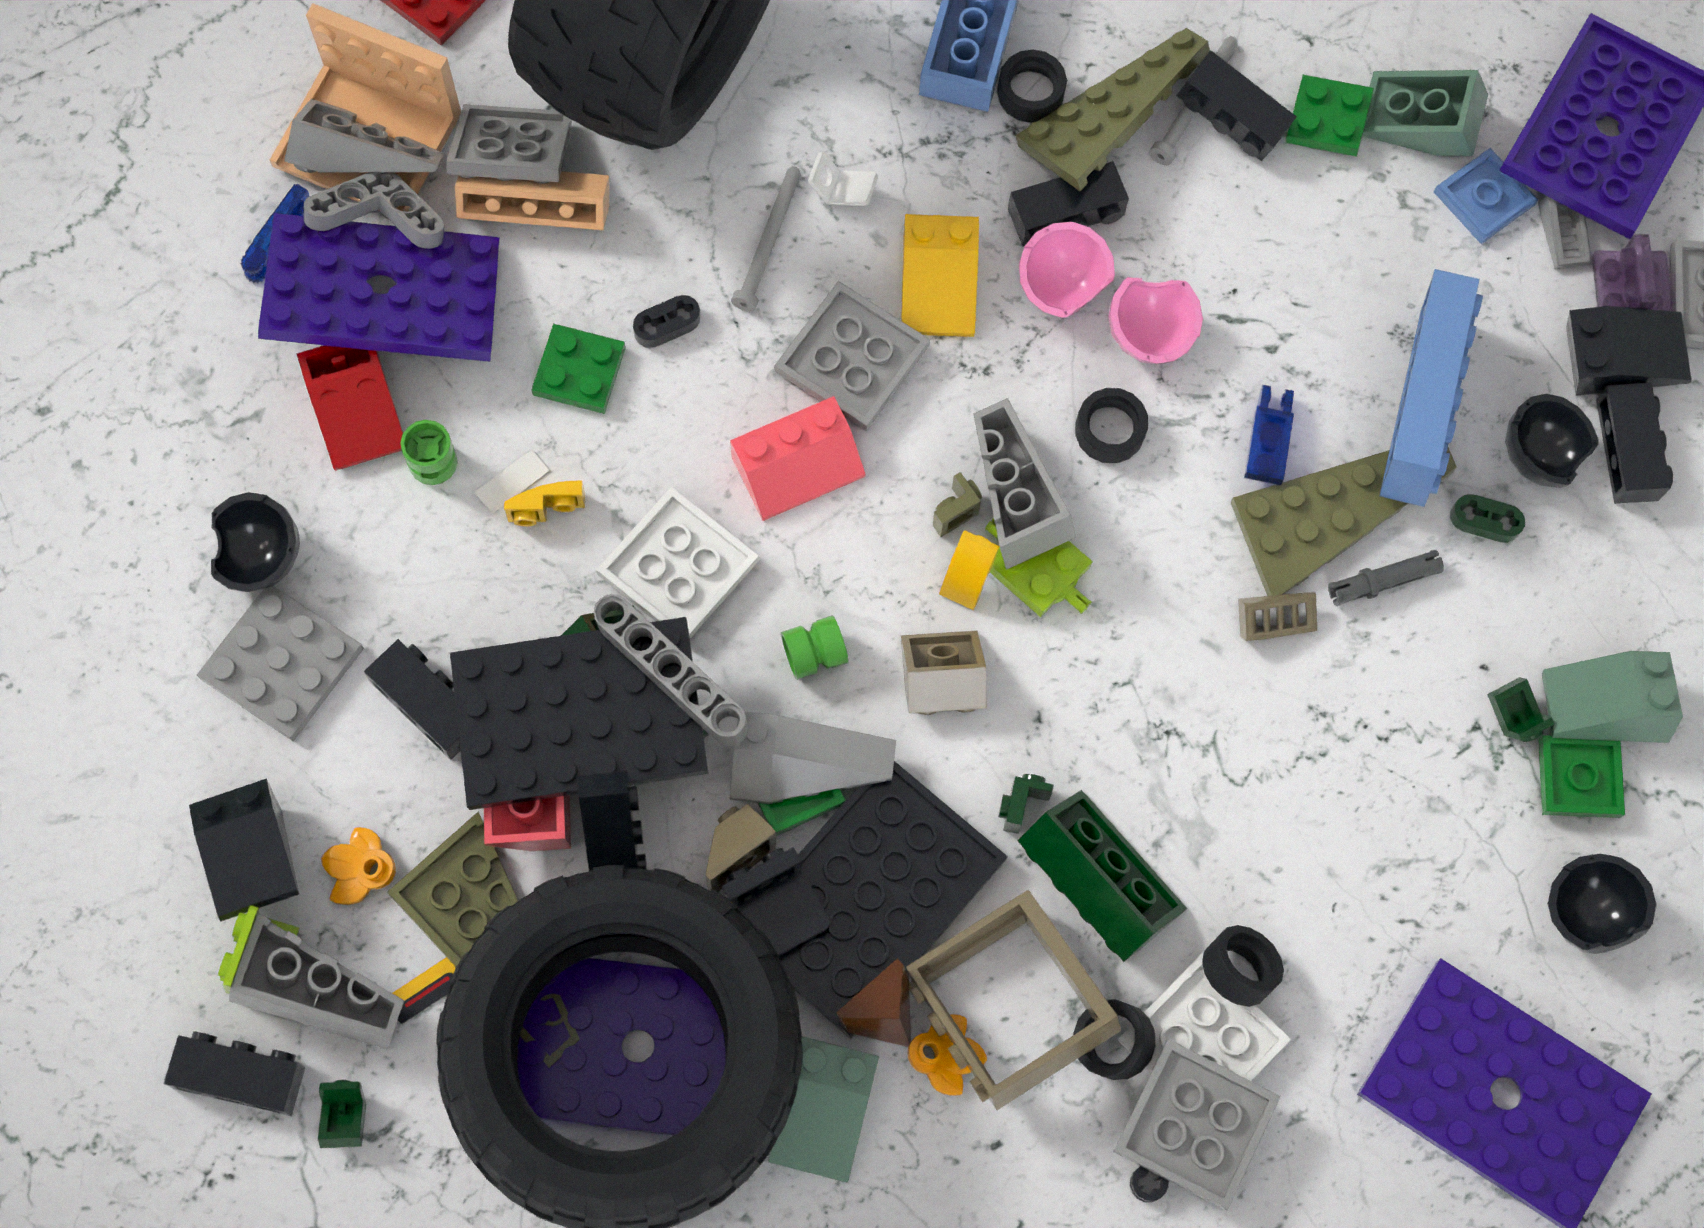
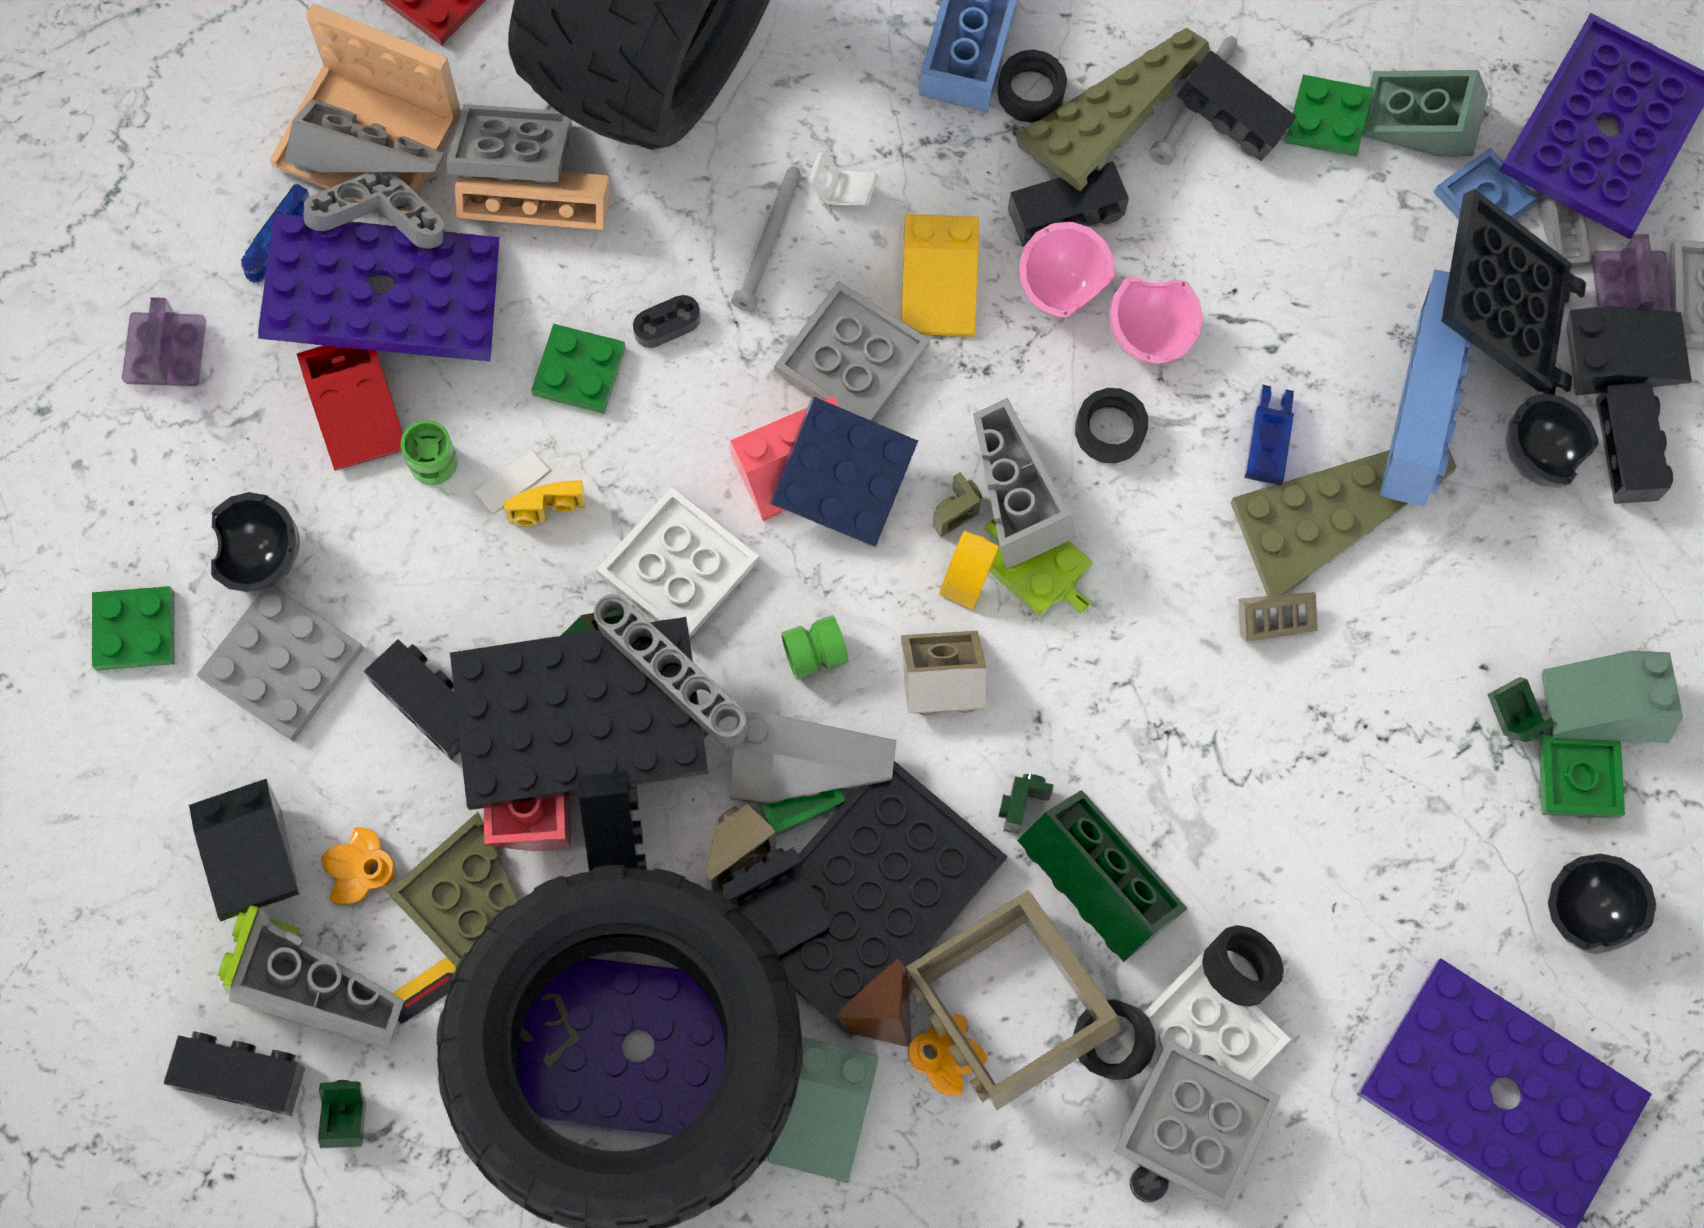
dark grey pin [1328,550,1444,606] -> none
dark green beam [1450,494,1525,543] -> none
none -> green plate [92,586,174,671]
none -> clear purple bracket [122,297,206,386]
none -> dark blue plate [769,397,918,547]
none -> black plate [1441,189,1586,395]

